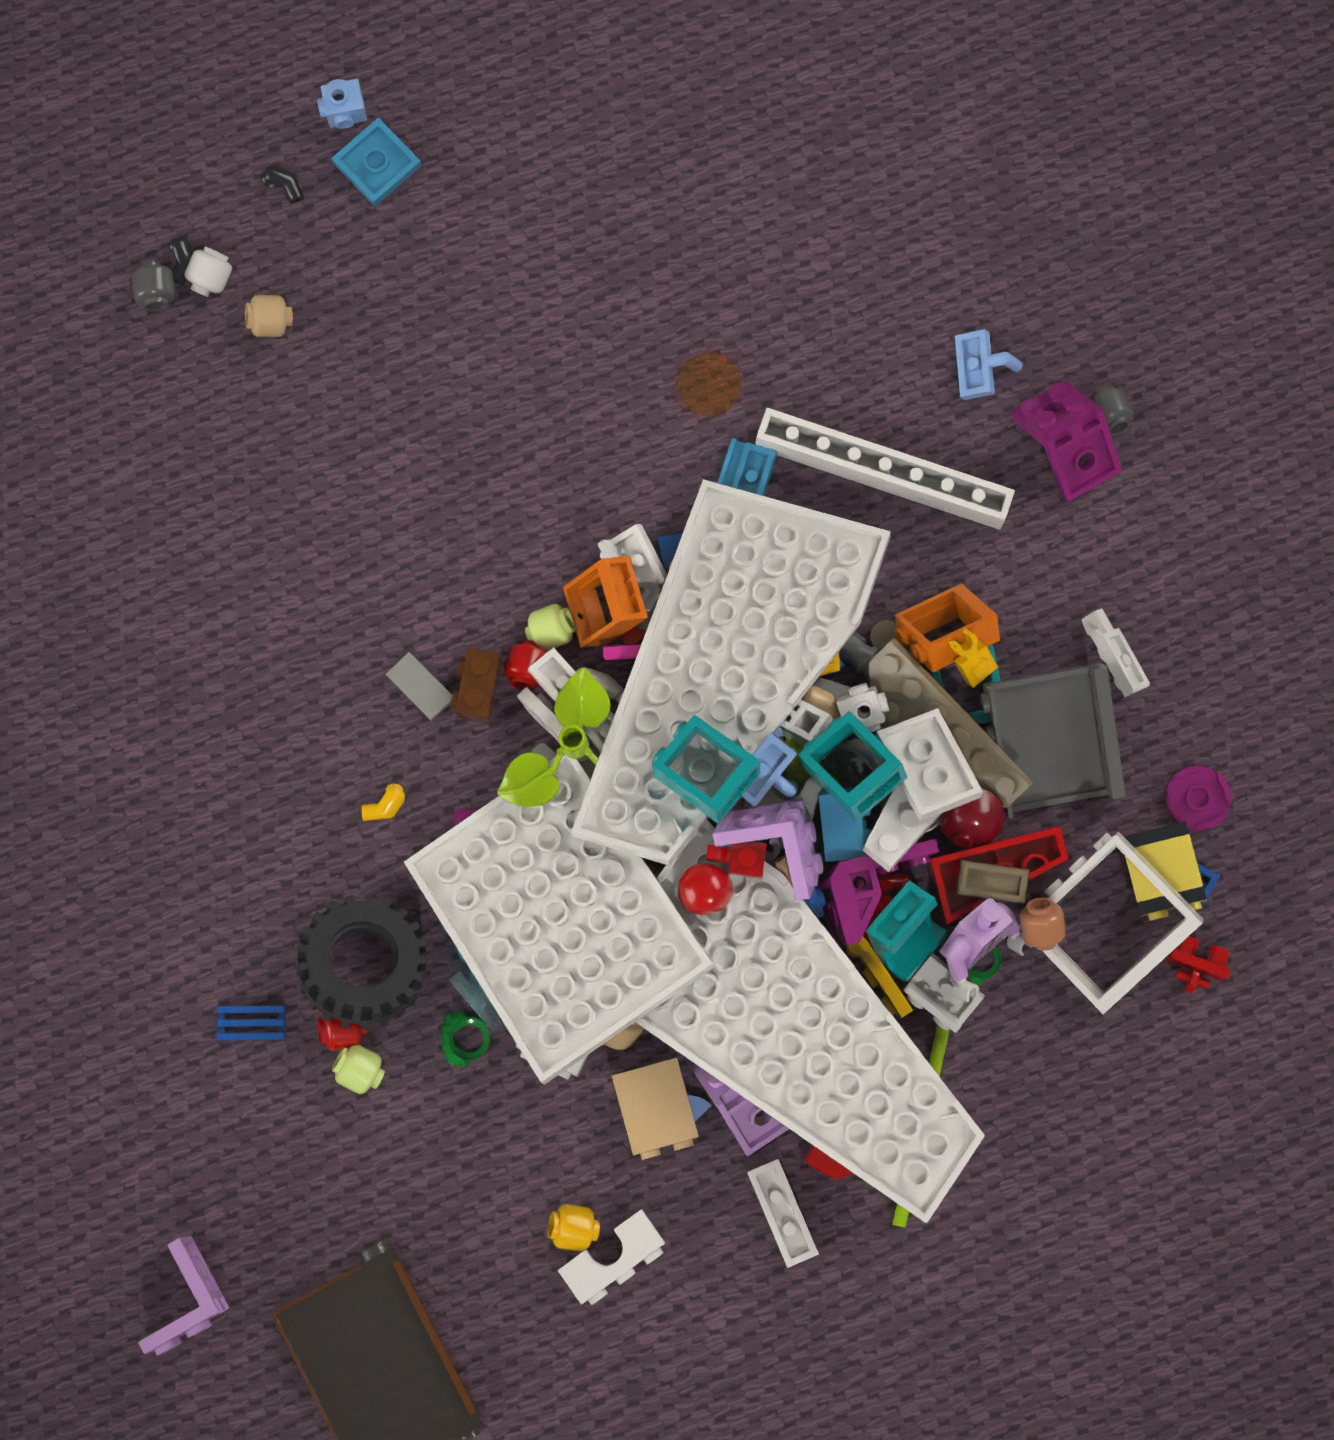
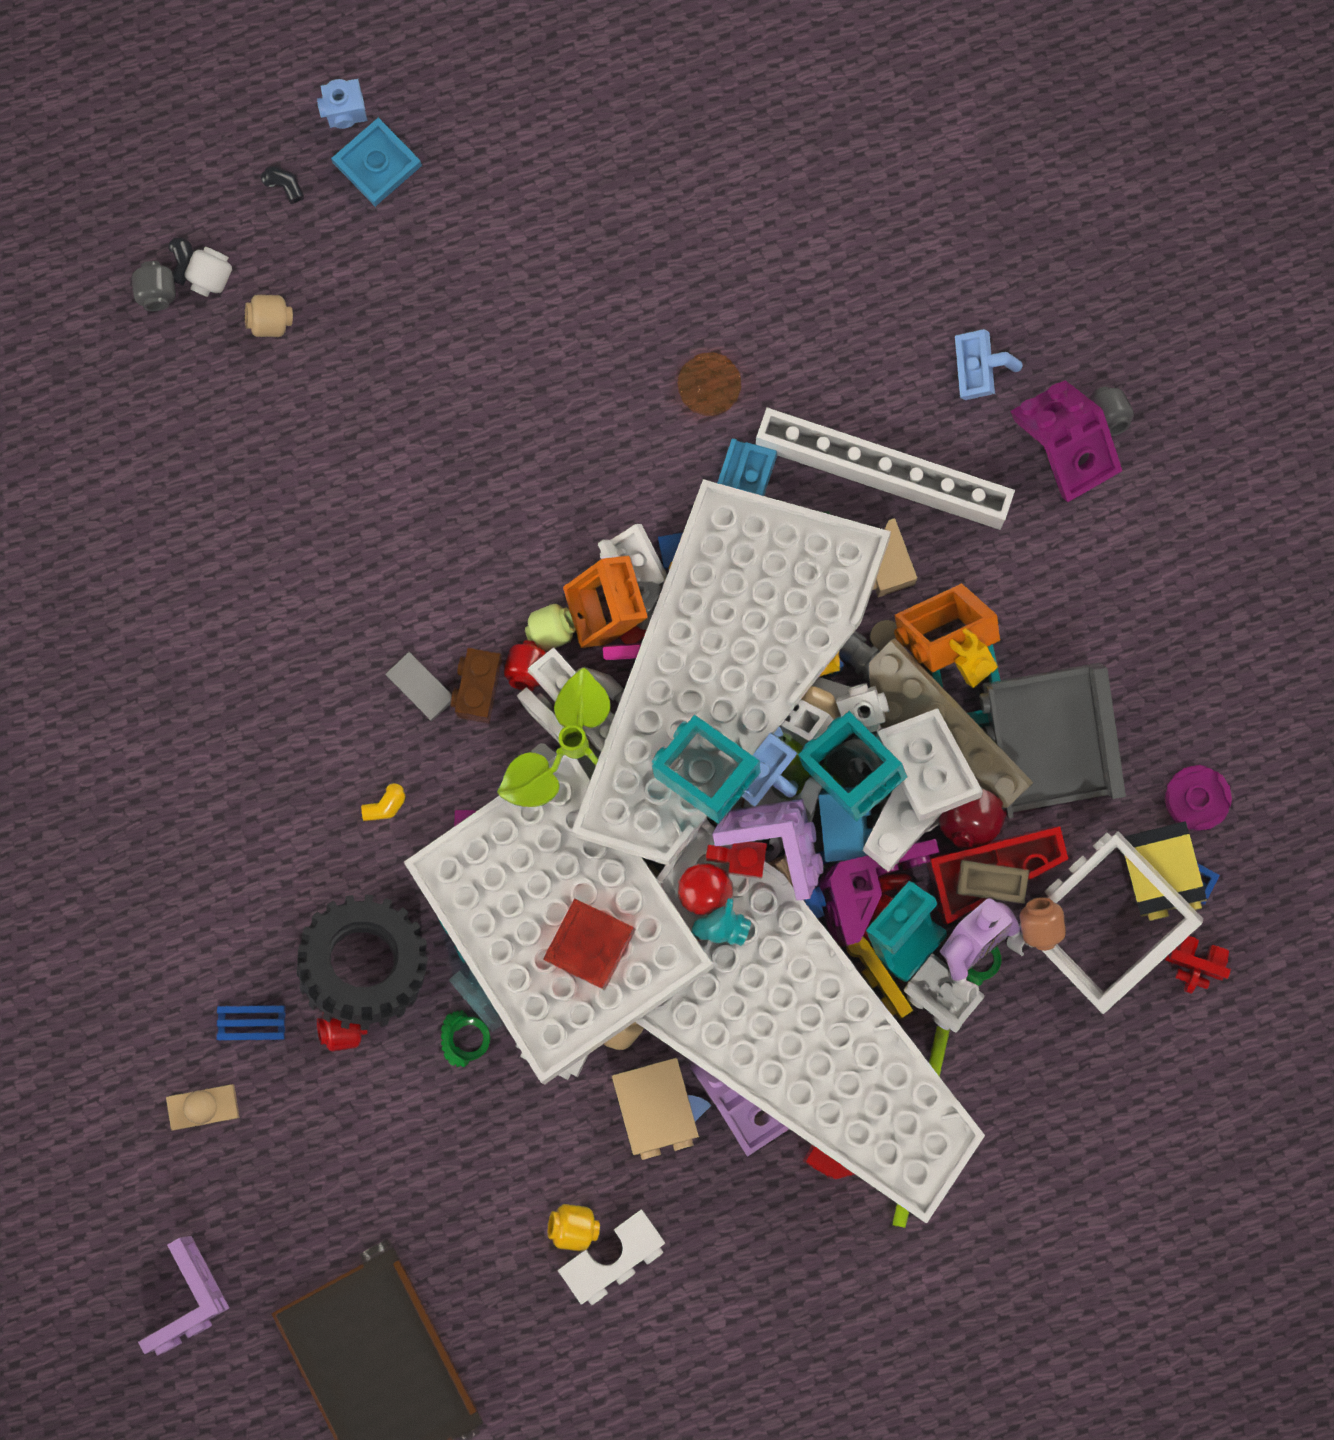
yellowish green head [332,1045,385,1094] -> none
white plate [747,1159,819,1268] -> none
white hinge [1082,609,1150,697] -> none
none -> tan tile [166,1084,240,1131]
none -> clear red tile [543,898,636,991]
none -> teal animal [692,898,751,946]
none -> tan slope [872,518,917,597]

